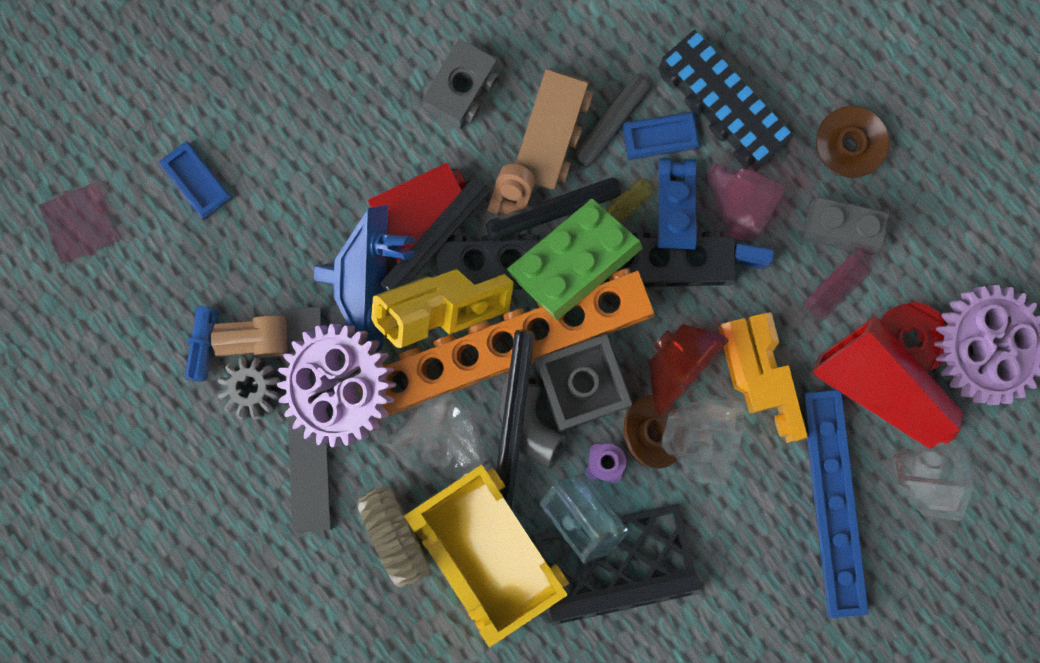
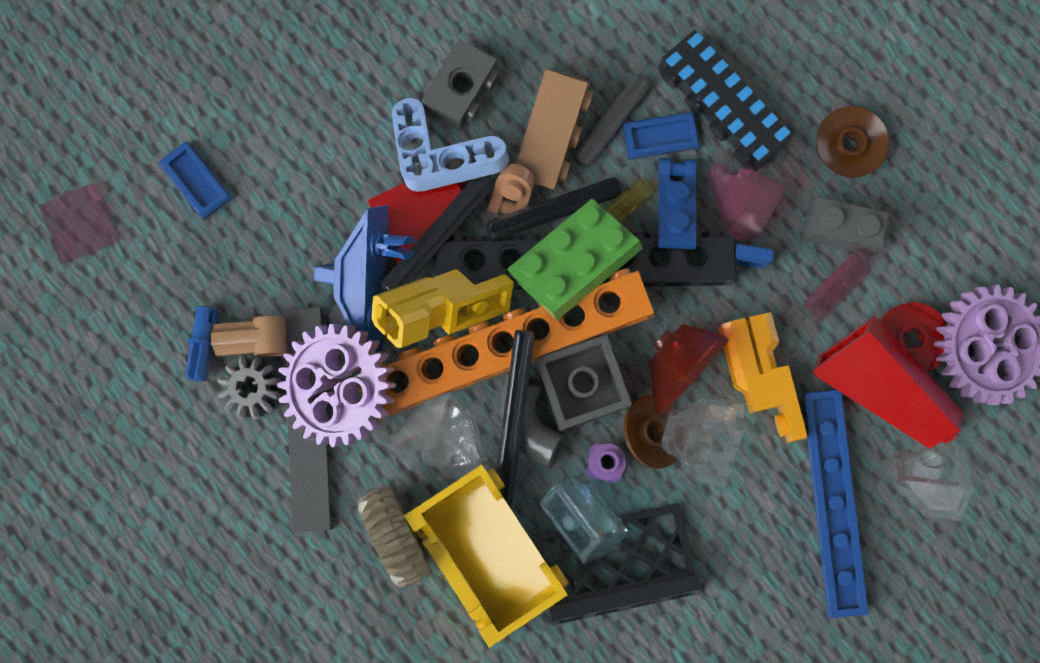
none -> light blue beam [392,98,509,192]

